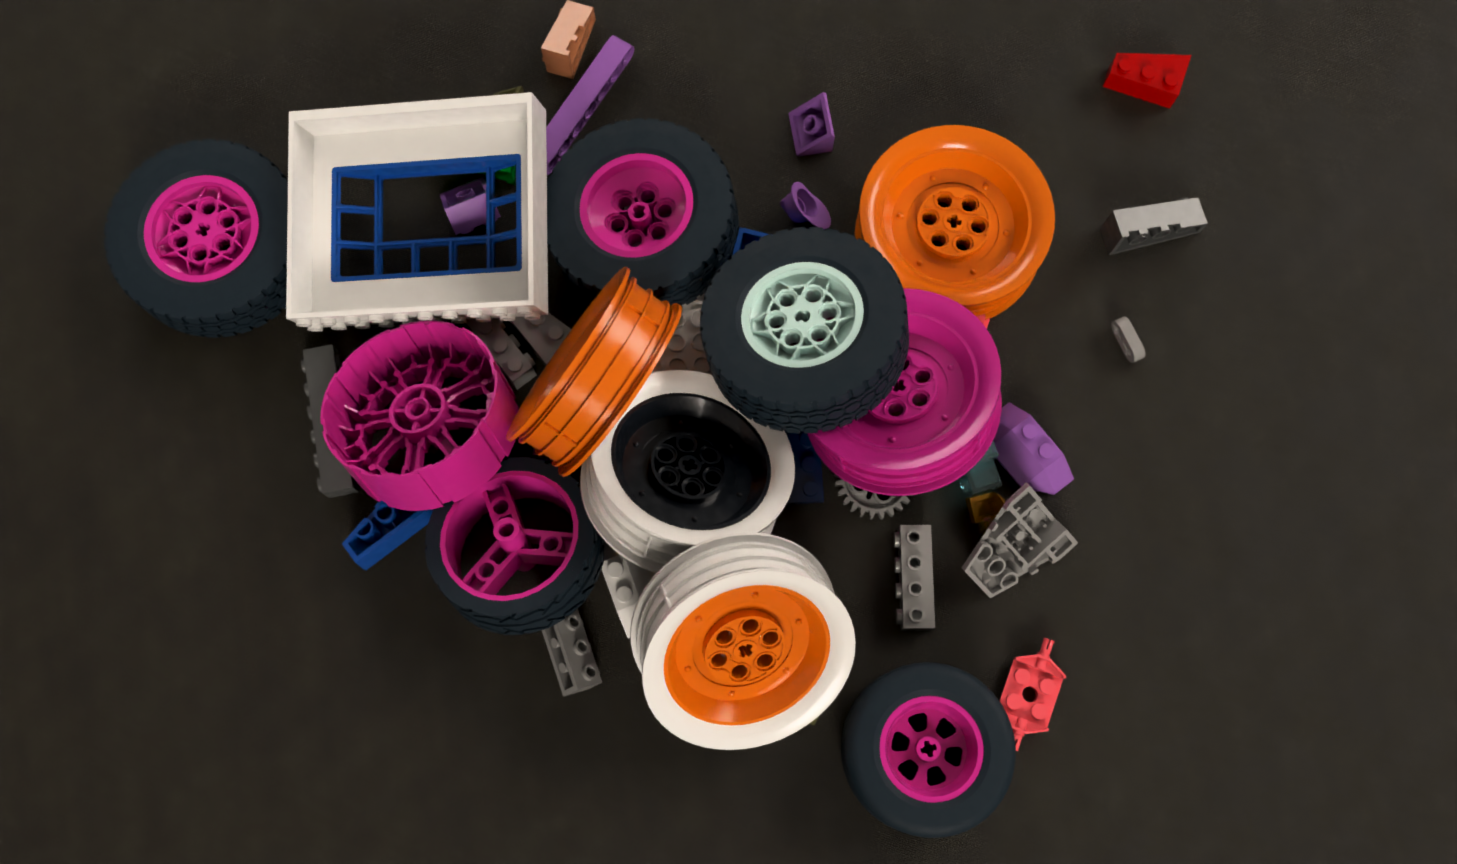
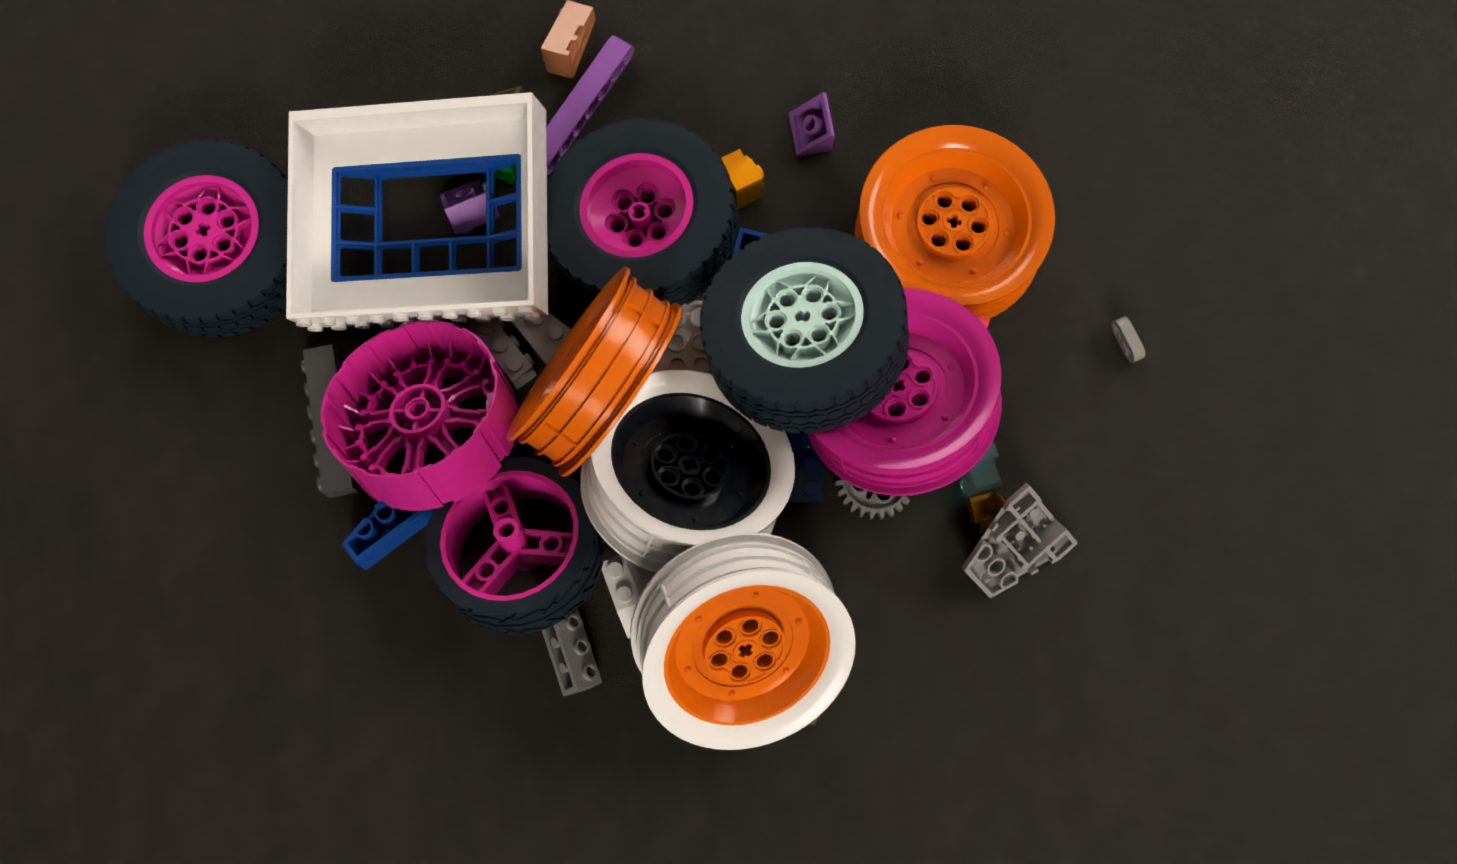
medium lavender piece [780,182,831,230] -> none
black wheel [841,662,1016,838] -> none
light grey brick [893,525,935,631] -> none
medium lavender wedge [988,402,1074,495] -> none
coral plate [999,638,1066,751] -> none
wedge [1100,197,1208,255] -> none
red wedge [1103,53,1192,109] -> none
none -> light orange brick [721,149,764,209]

